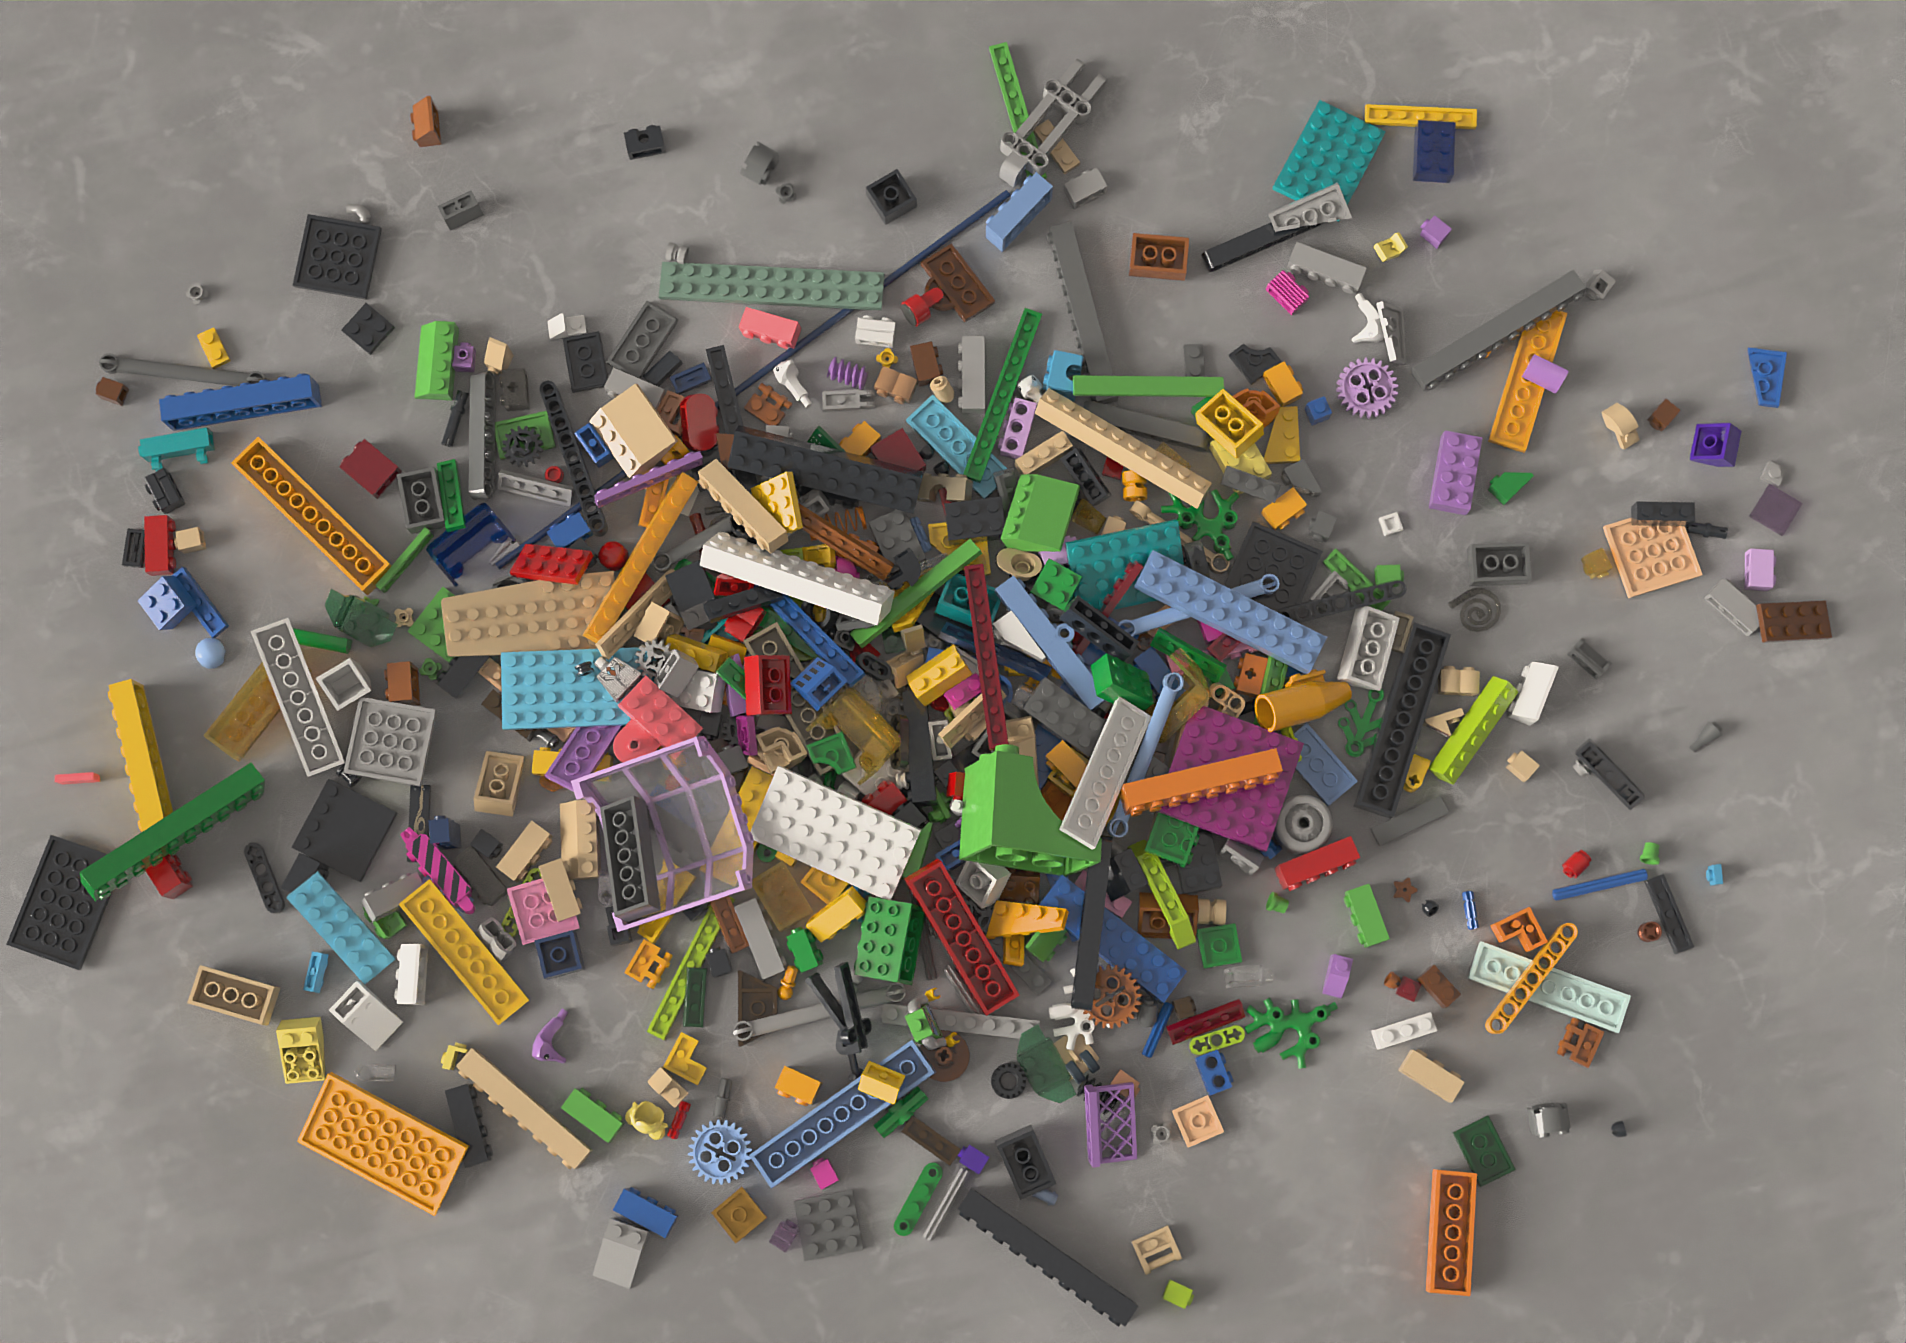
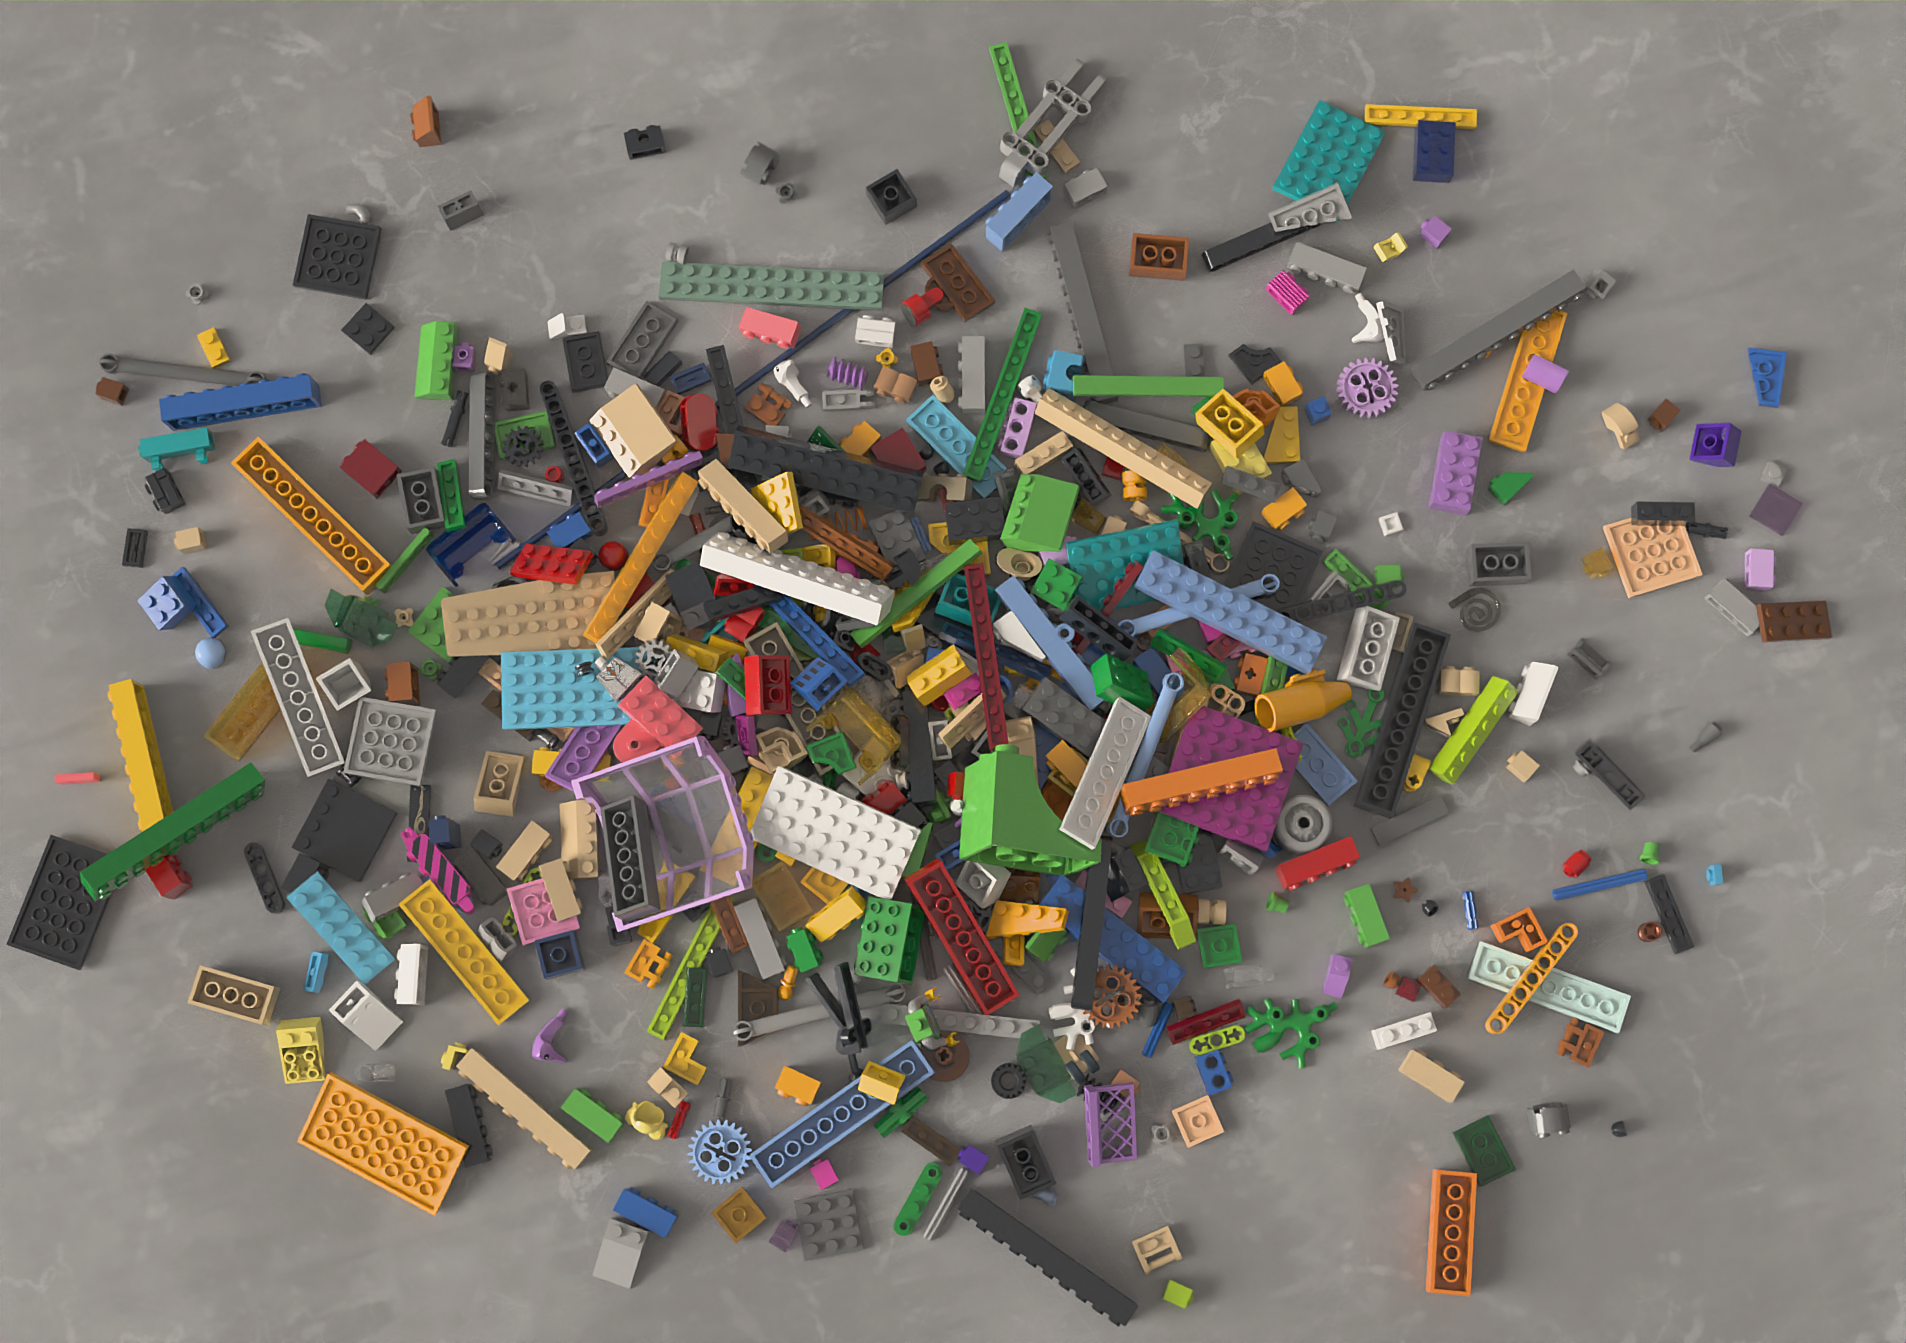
red brick [144,515,176,576] -> none

